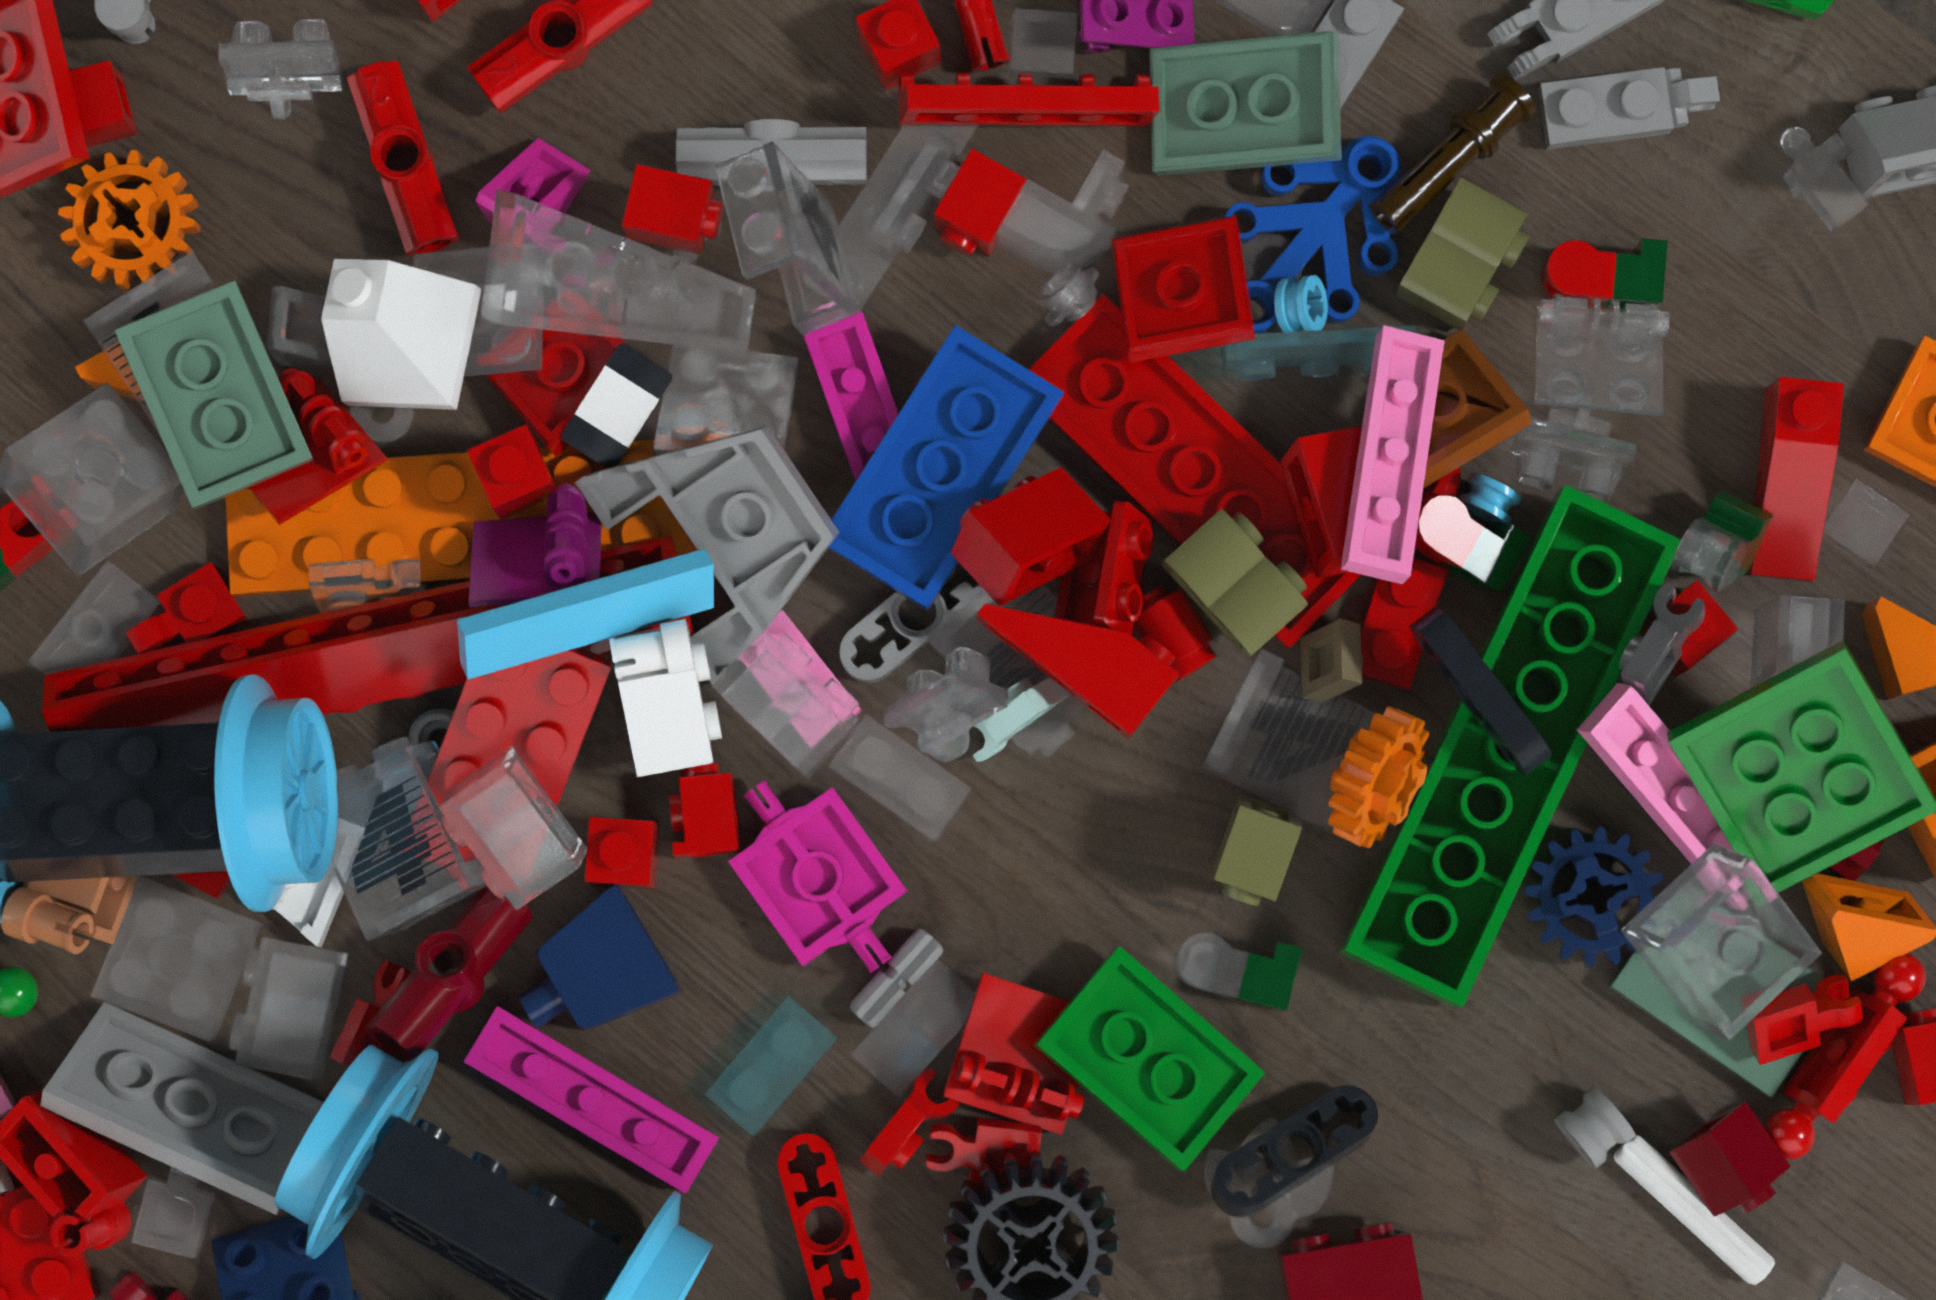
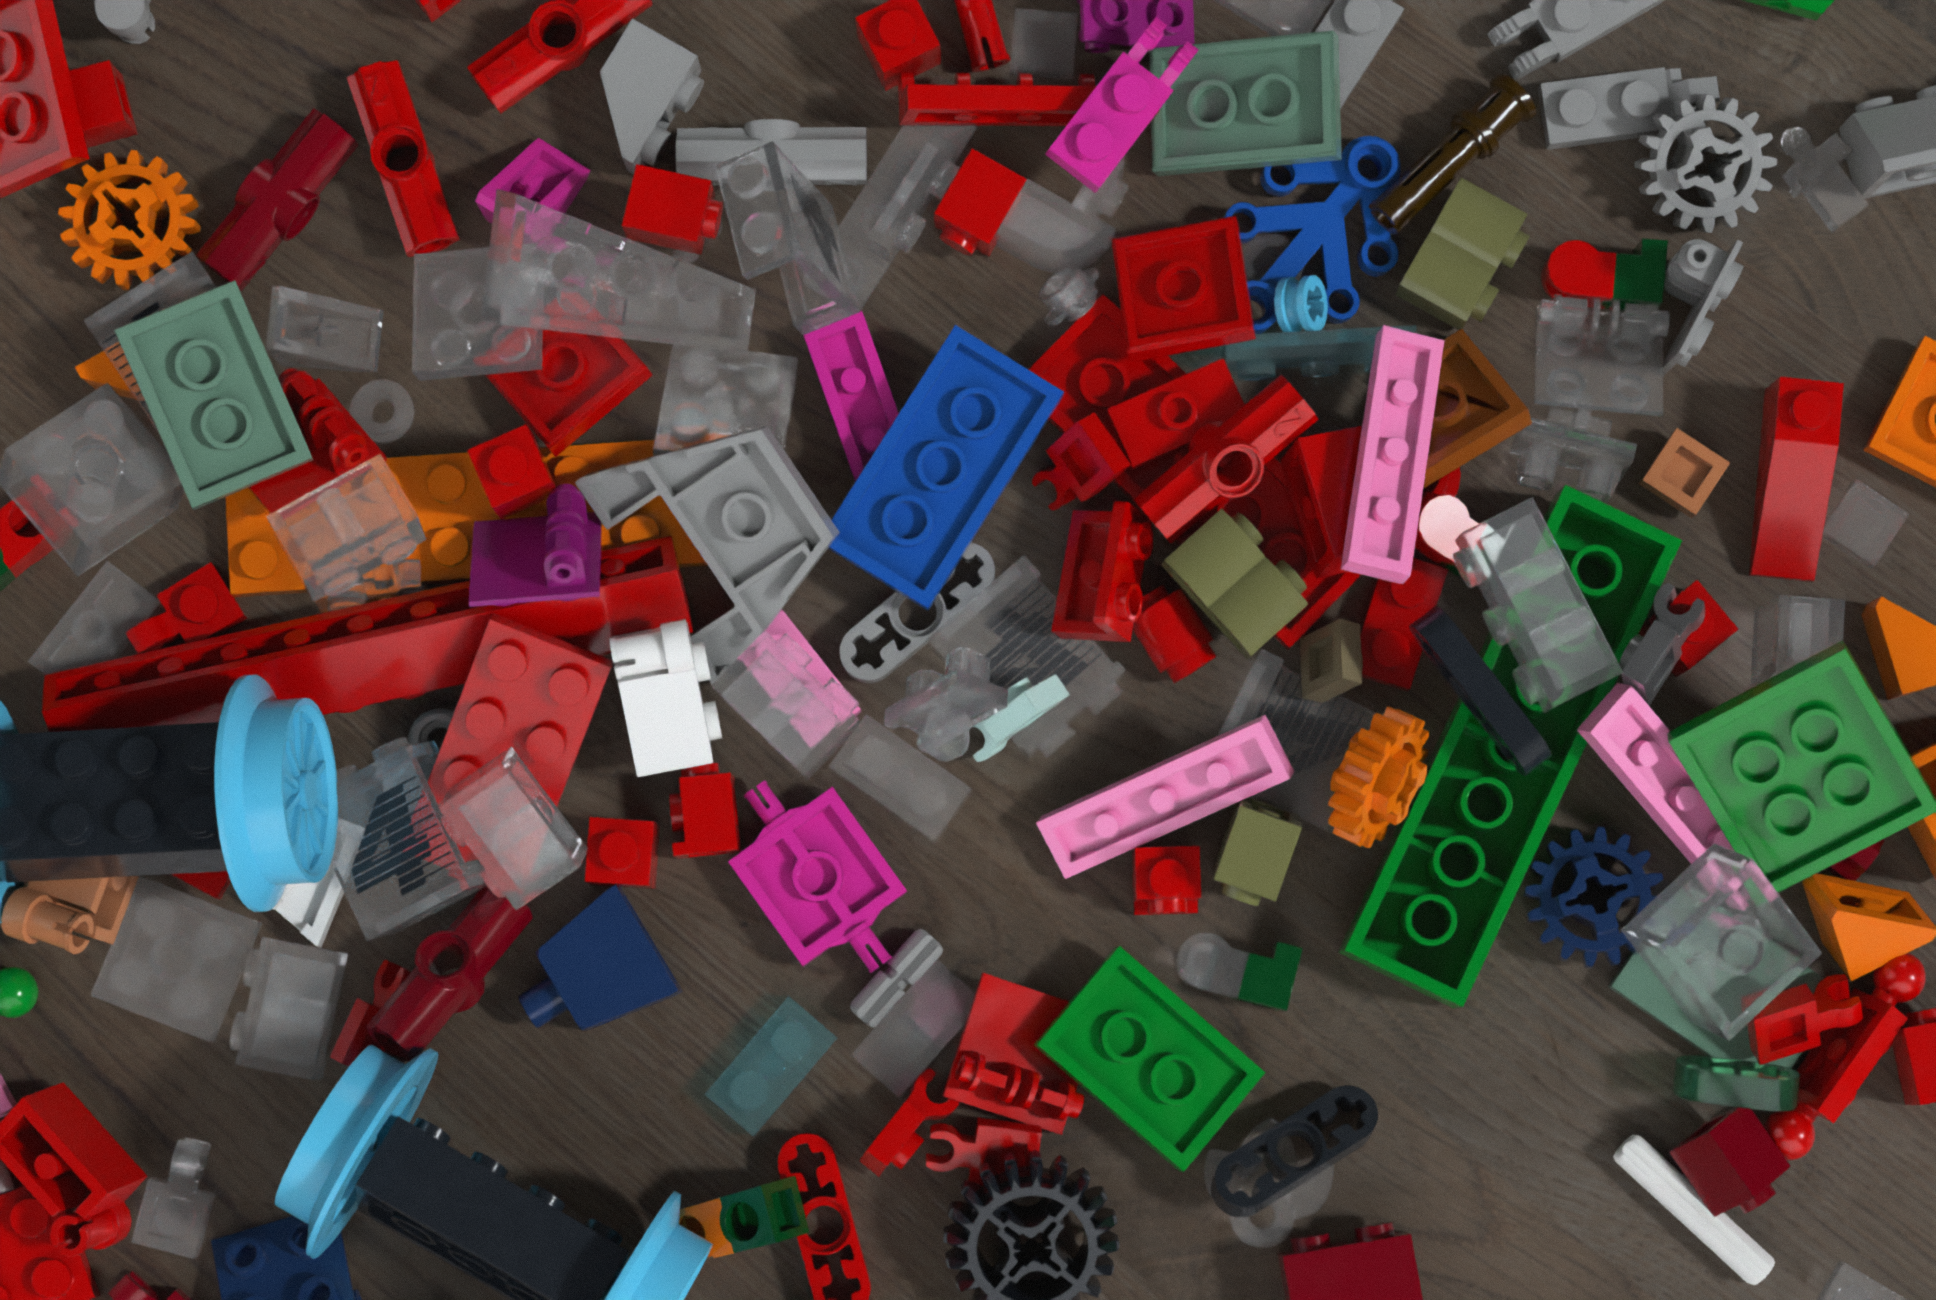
light grey plate [40,1001,324,1215] -> none
clear hips [218,19,343,119] -> none
white slope [321,259,482,410] -> none
medium azure tile [457,549,714,680] -> none
dark pink plate [464,1006,720,1194] -> none
sticker [561,343,672,468] -> none
red brick [951,467,1111,606] -> none
red slope [977,604,1180,740] -> none
medium azure bush [1458,473,1522,524] -> none
light grey wheel [1554,1086,1636,1169] -> none
leg [1671,491,1773,593] -> none
none -> dark red piece [196,108,359,292]
none -> clear brick [266,454,427,602]
none -> light grey slope [600,18,704,175]
none -> dark green leg [679,1176,810,1258]
none -> red plate [1032,412,1131,510]
none -> bright pink plate [1036,715,1295,879]
none -> dark pink hinge [1045,17,1199,193]
none -> red plate [1106,358,1245,470]
none -> red brick [1132,846,1202,915]
none -> red piece [1133,374,1319,543]
none -> clear brick [1453,497,1623,713]
none -> light grey gear [1635,94,1777,233]
none -> nougat plate [1638,428,1730,519]
none -> light grey hinge [1657,239,1744,377]
none -> clear green beam [1672,1055,1800,1112]

